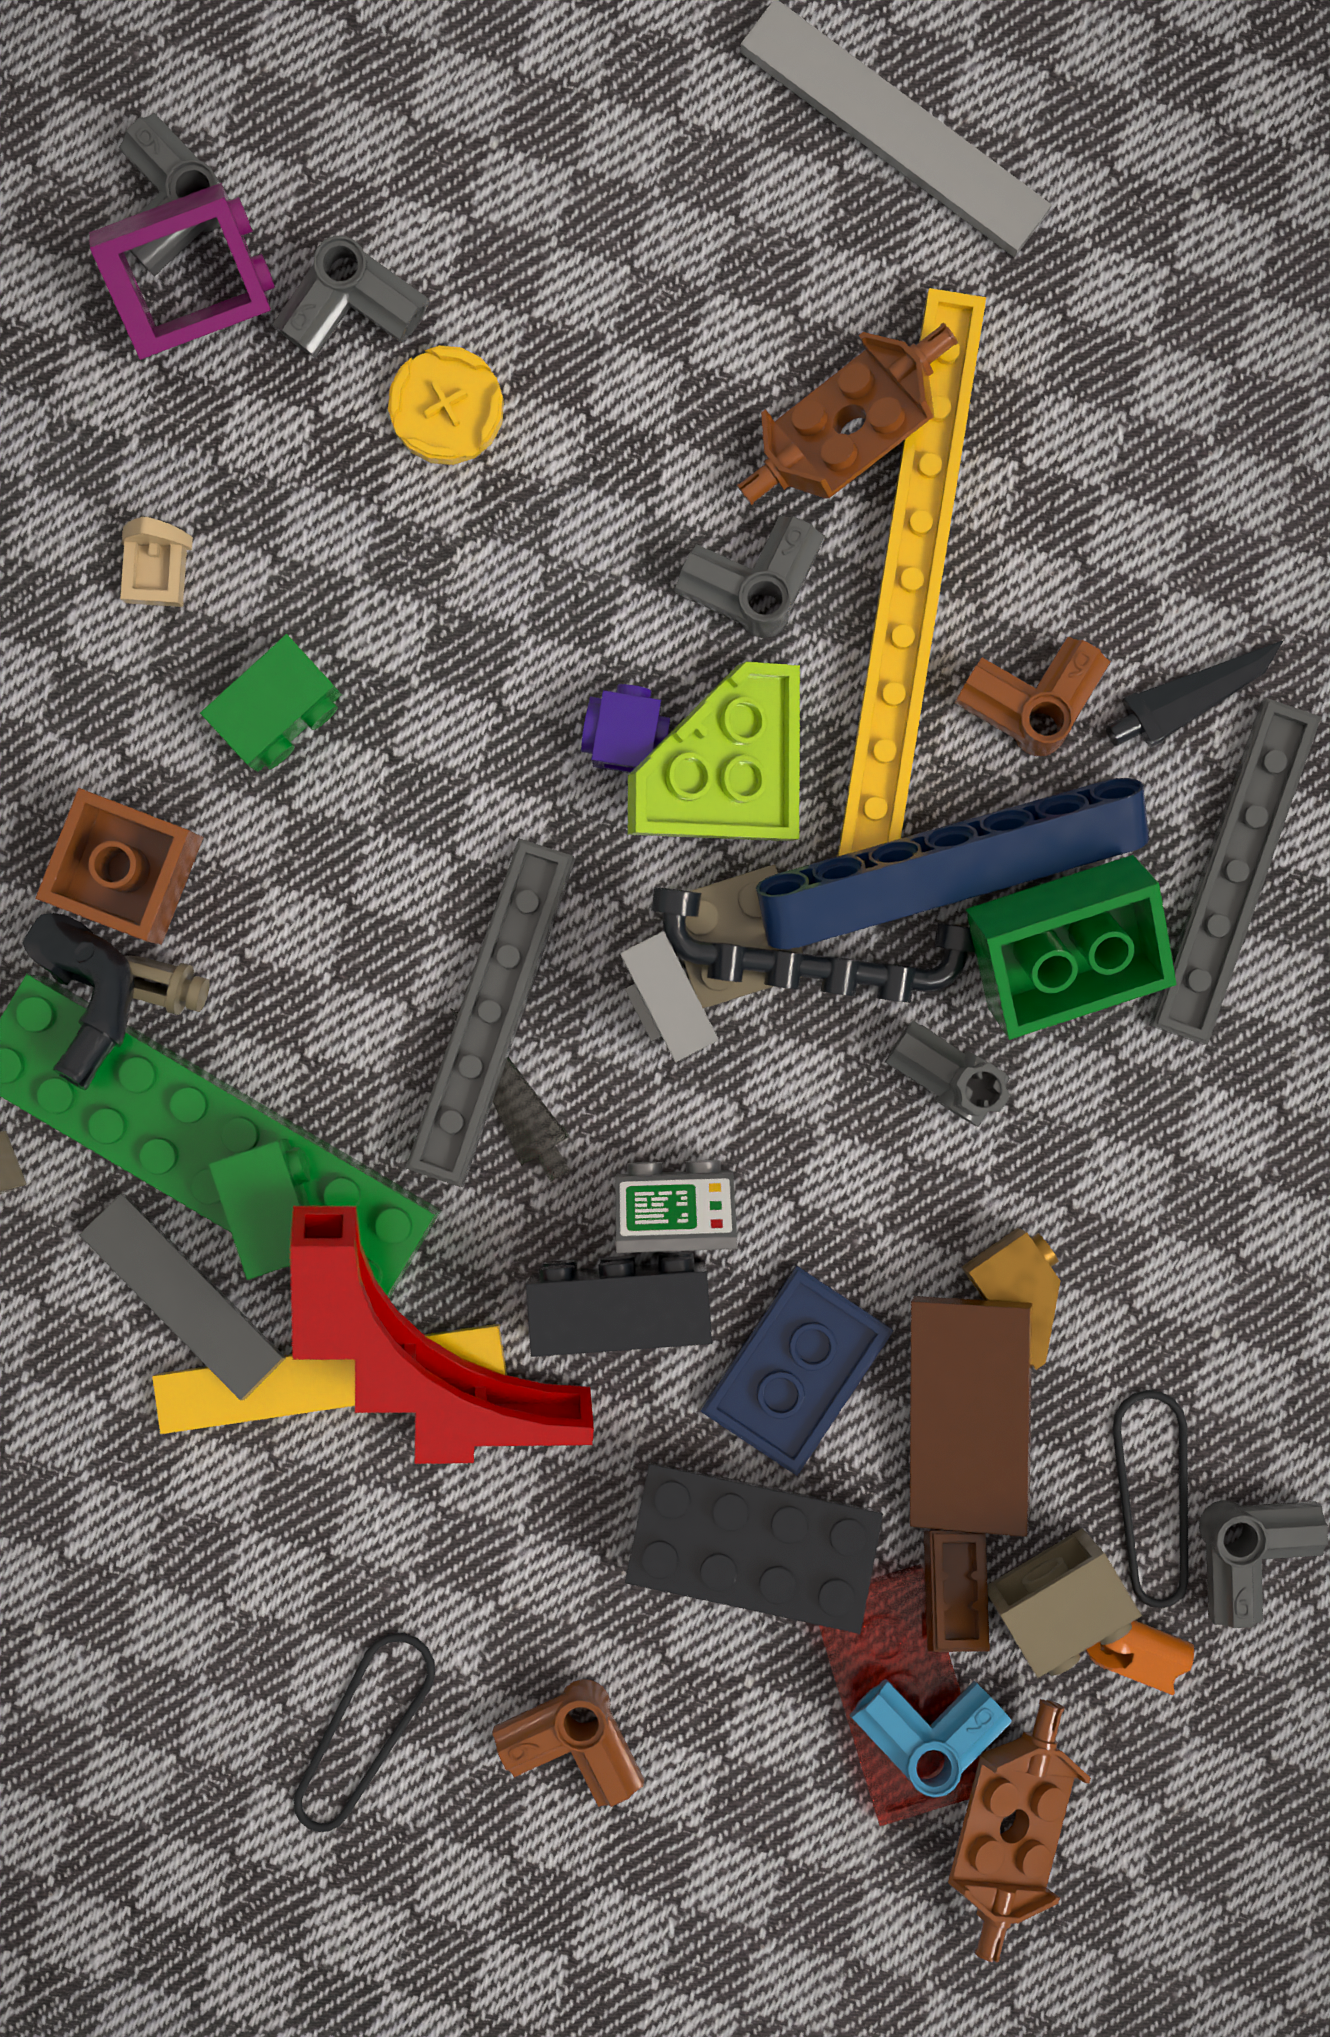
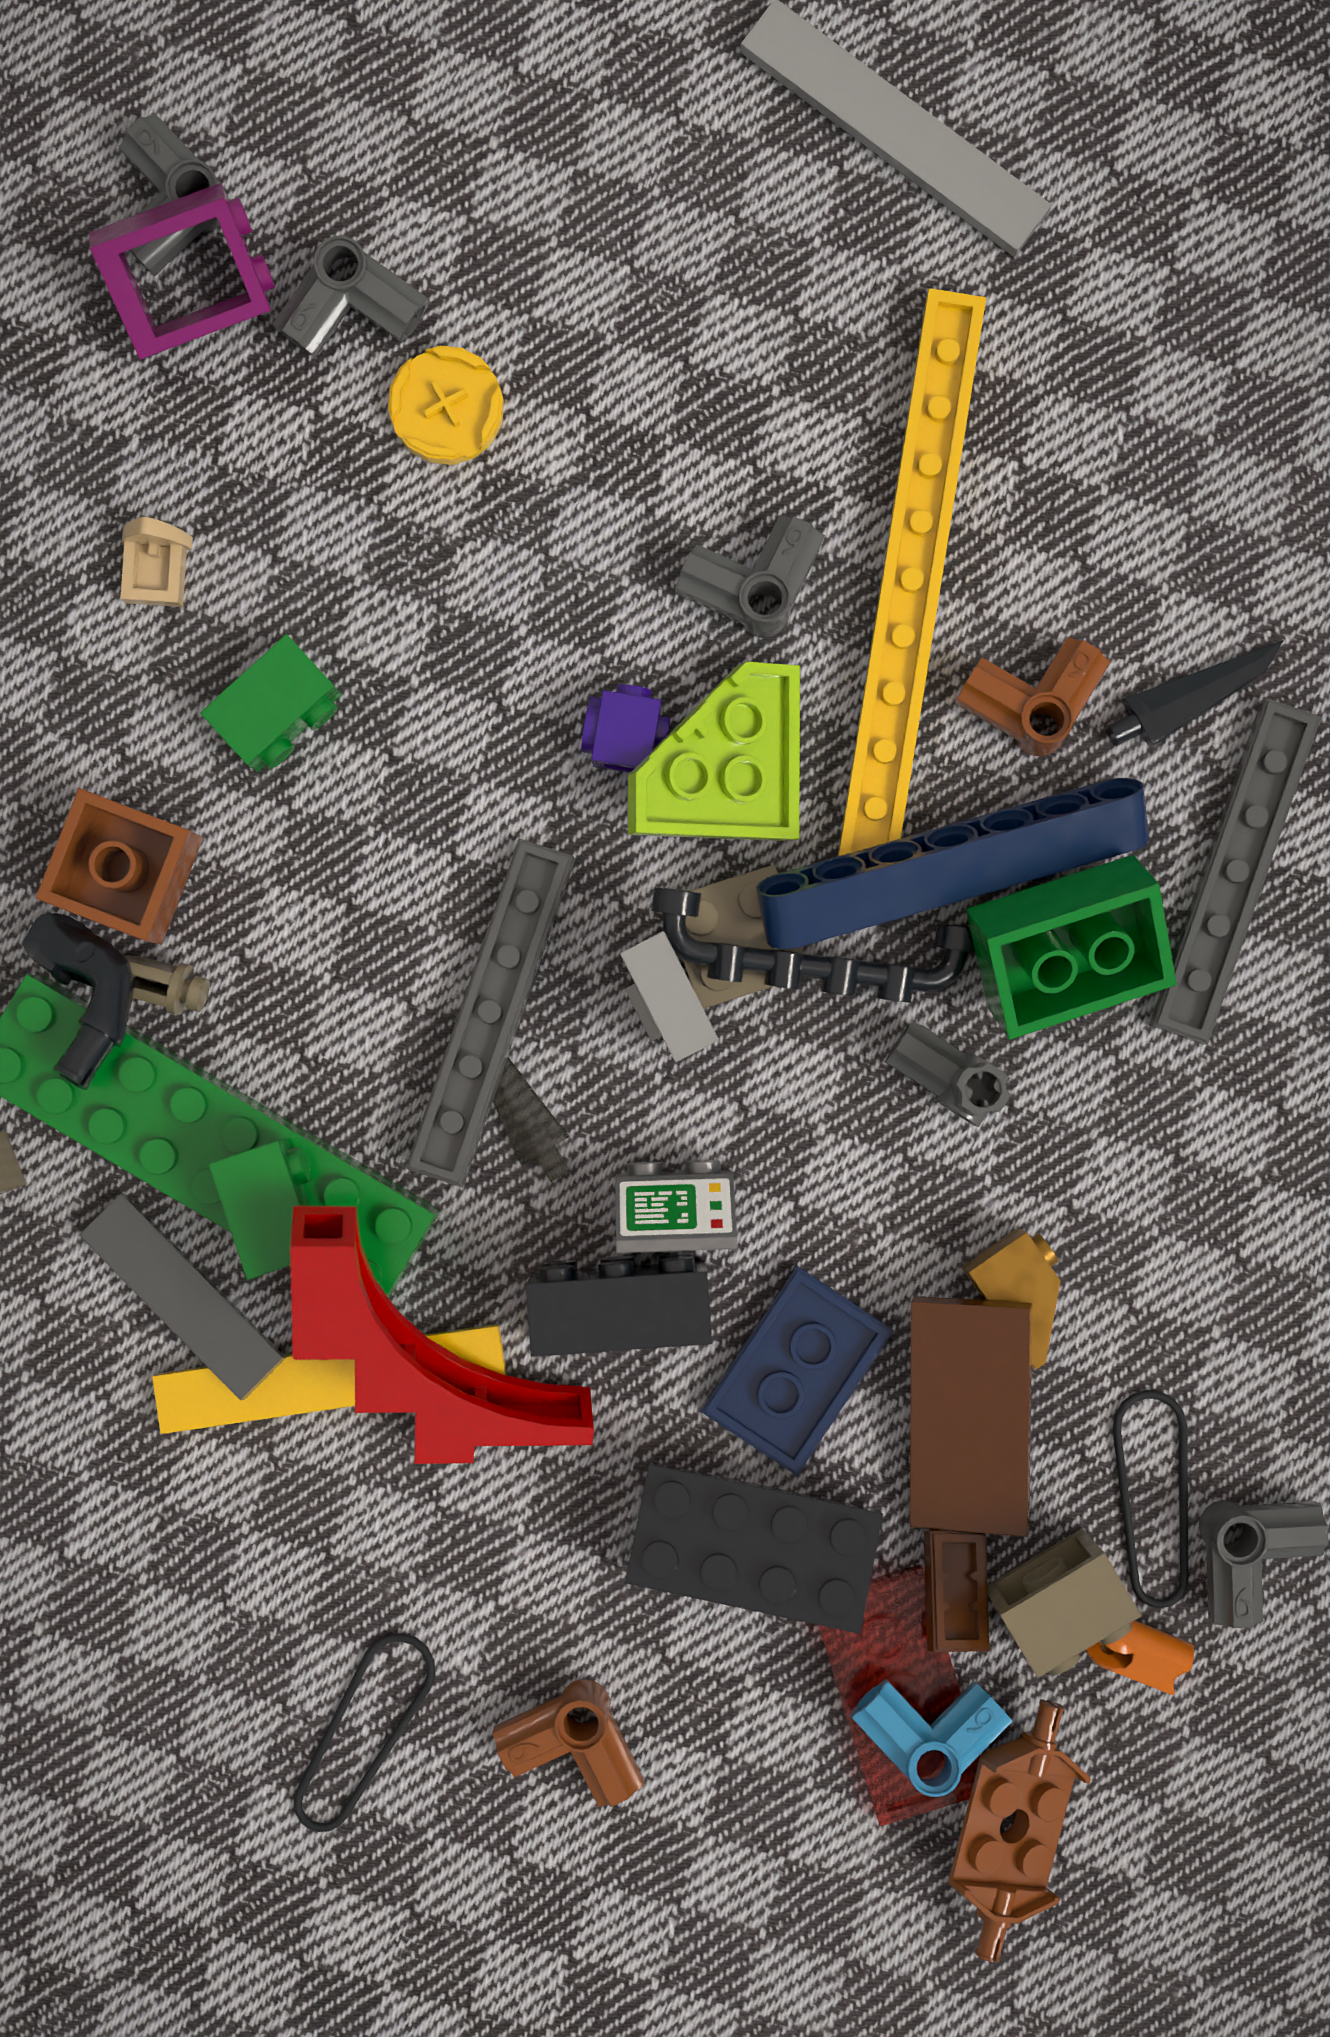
dark orange plate [737,323,958,505] -> none

